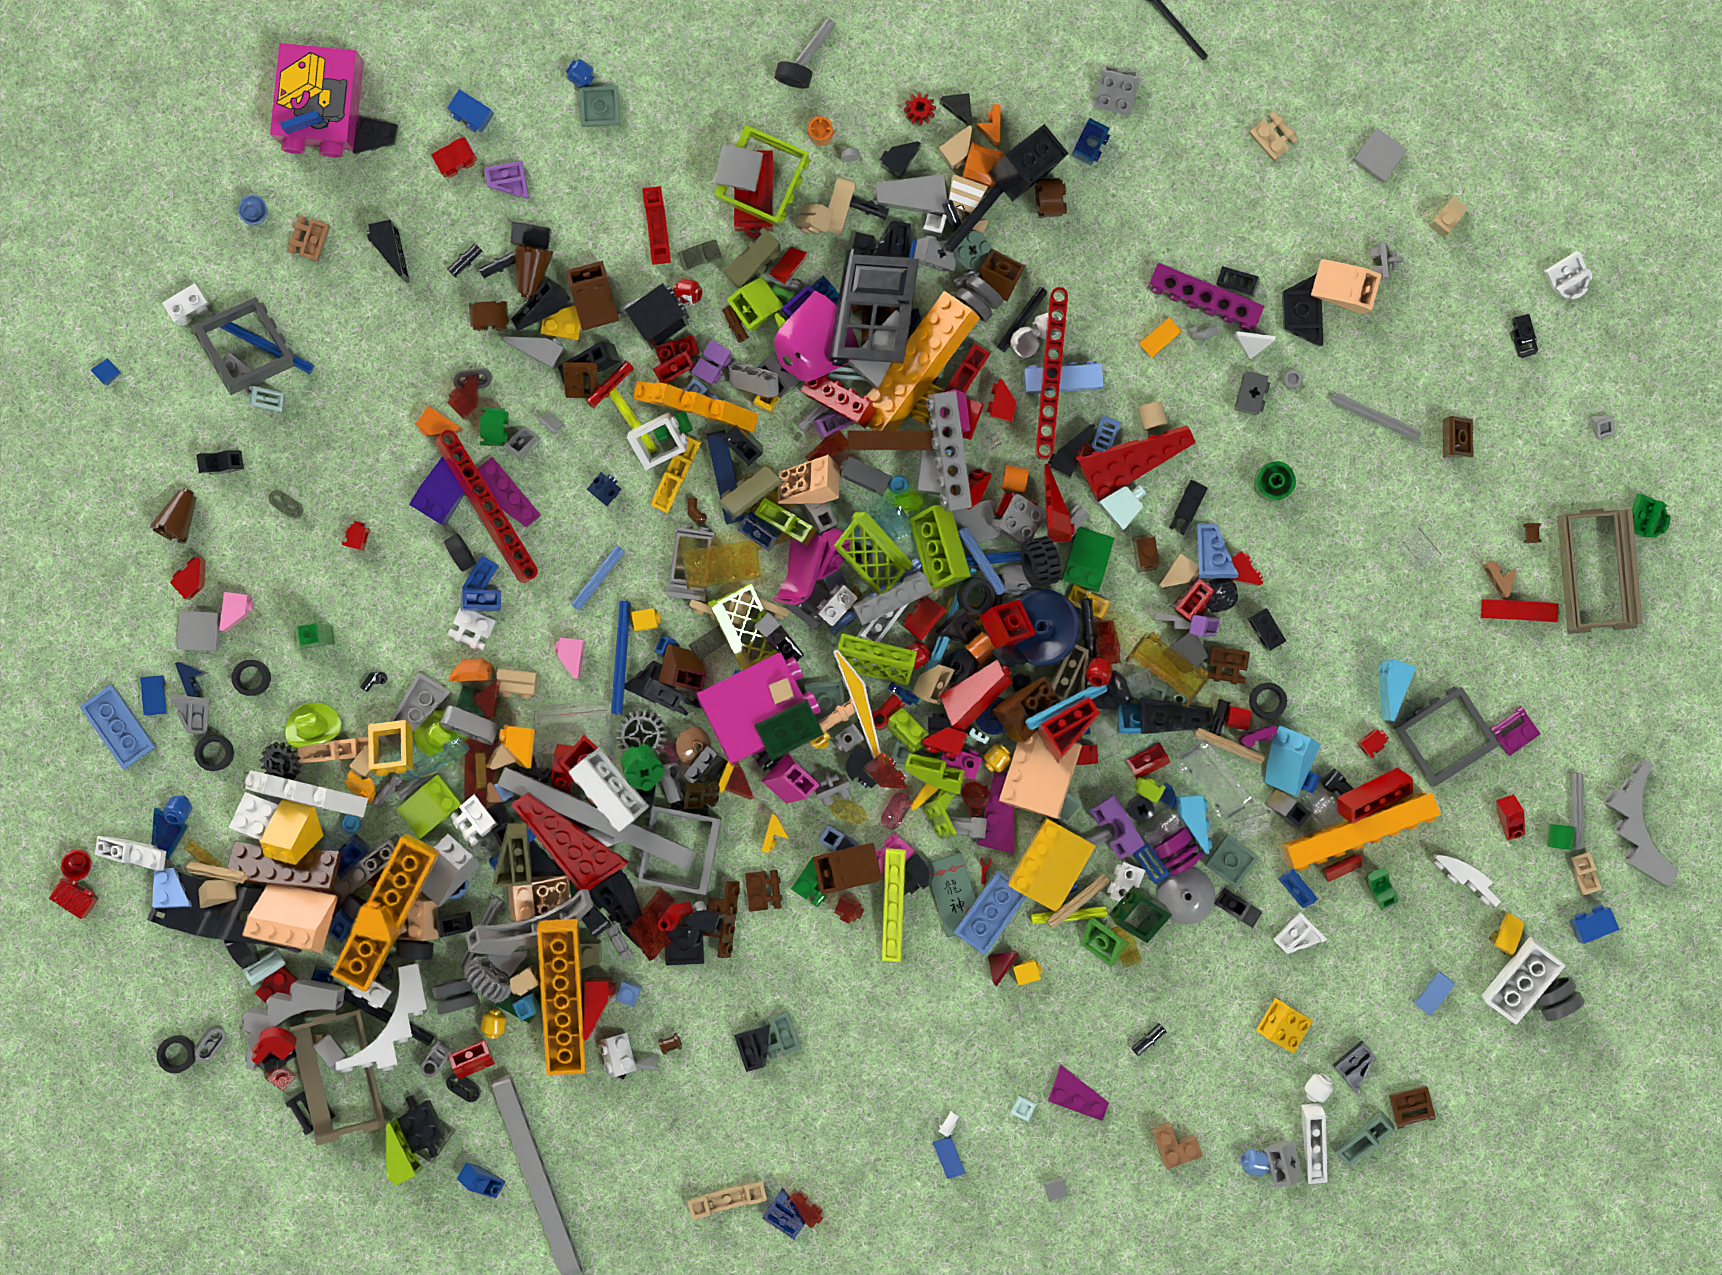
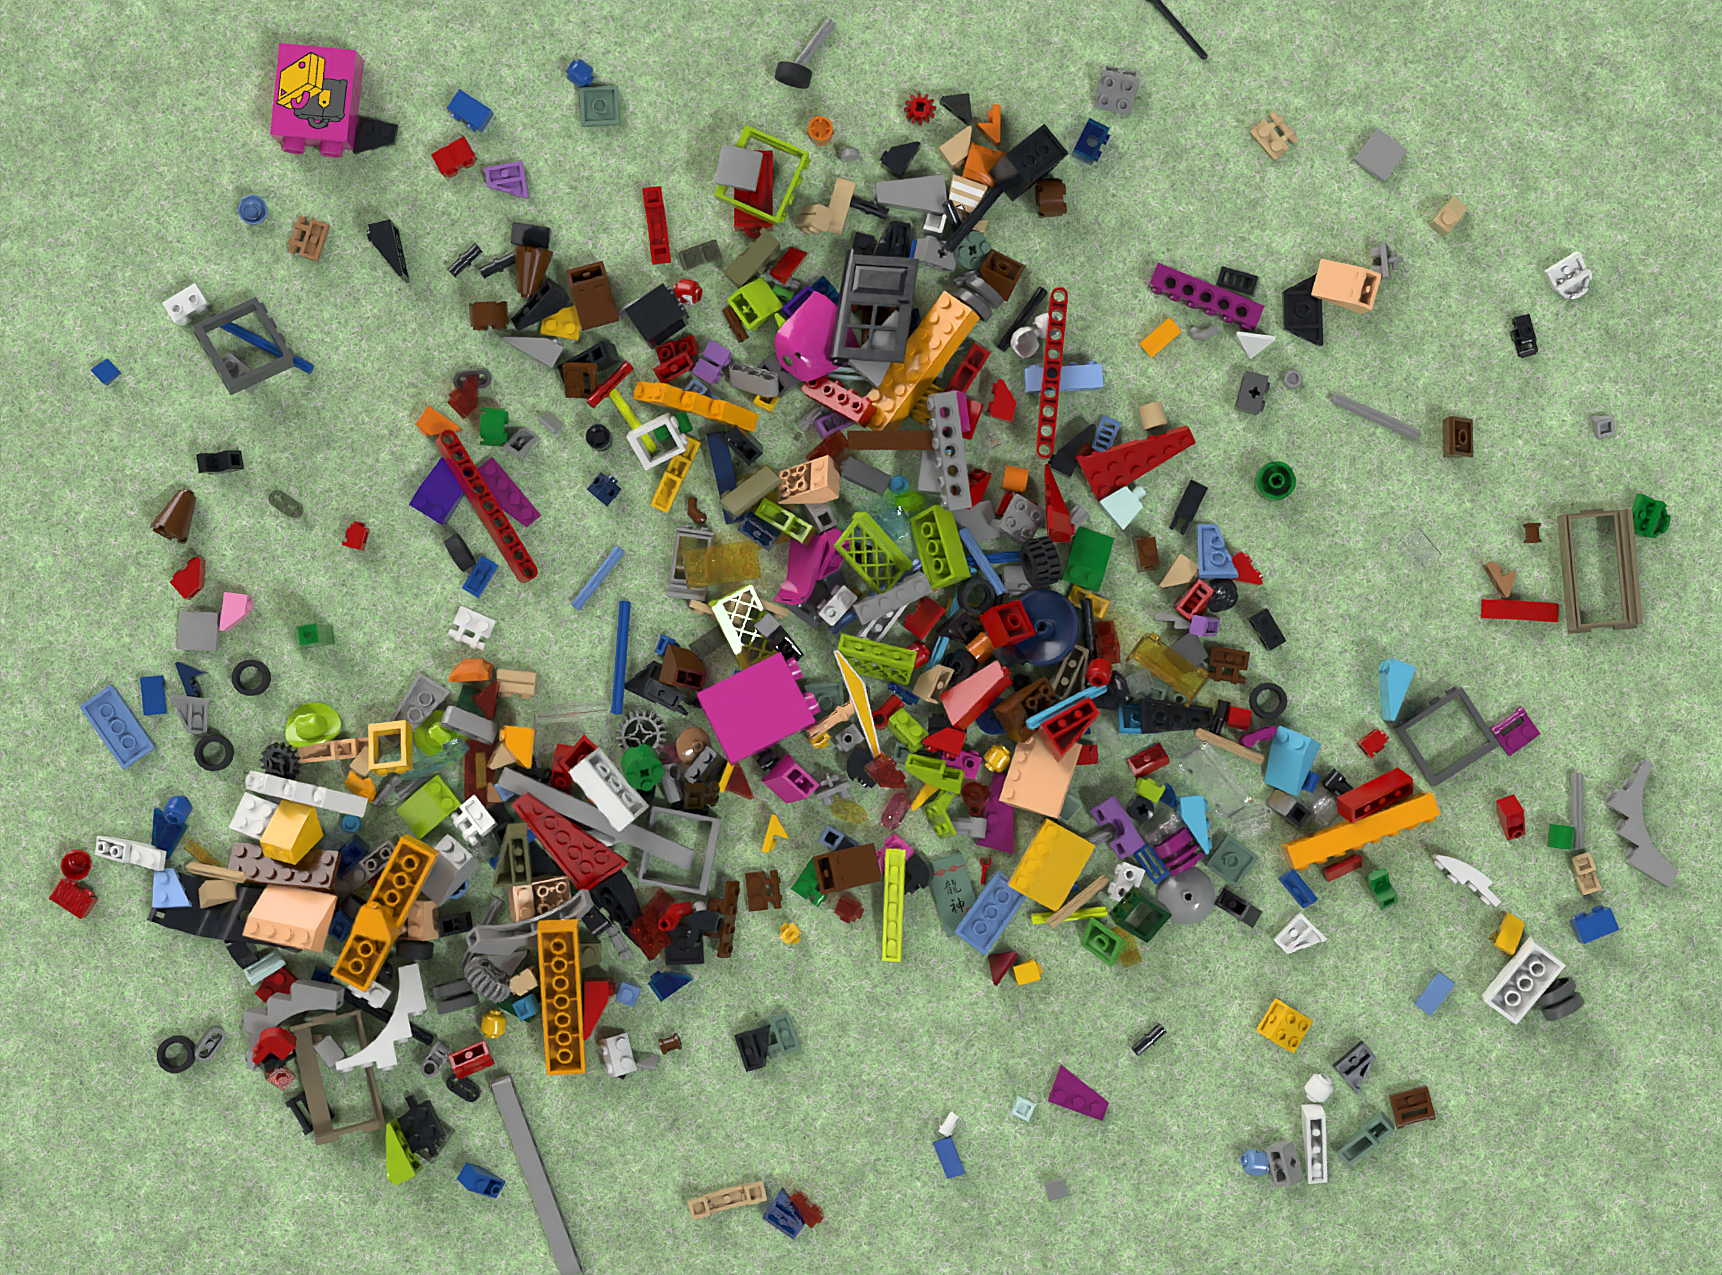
light aqua tile [247,386,284,411] -> none
blue tile [280,110,323,134] -> none
black arm [360,672,388,692] -> none
blue slope [461,589,501,612] -> none
bright pink slope [555,637,585,679] -> none
yellow brick [631,608,661,632] -> none
dark green tile [754,699,824,761] -> none
tan slope [769,678,794,704] -> none
light aqua tile [968,728,989,744] -> none
medium nougat brick [1151,1122,1203,1169] -> none
none -> black wheel [586,424,613,452]
none -> clear blue slope [648,970,694,1002]
none -> yellow gear [779,922,802,946]

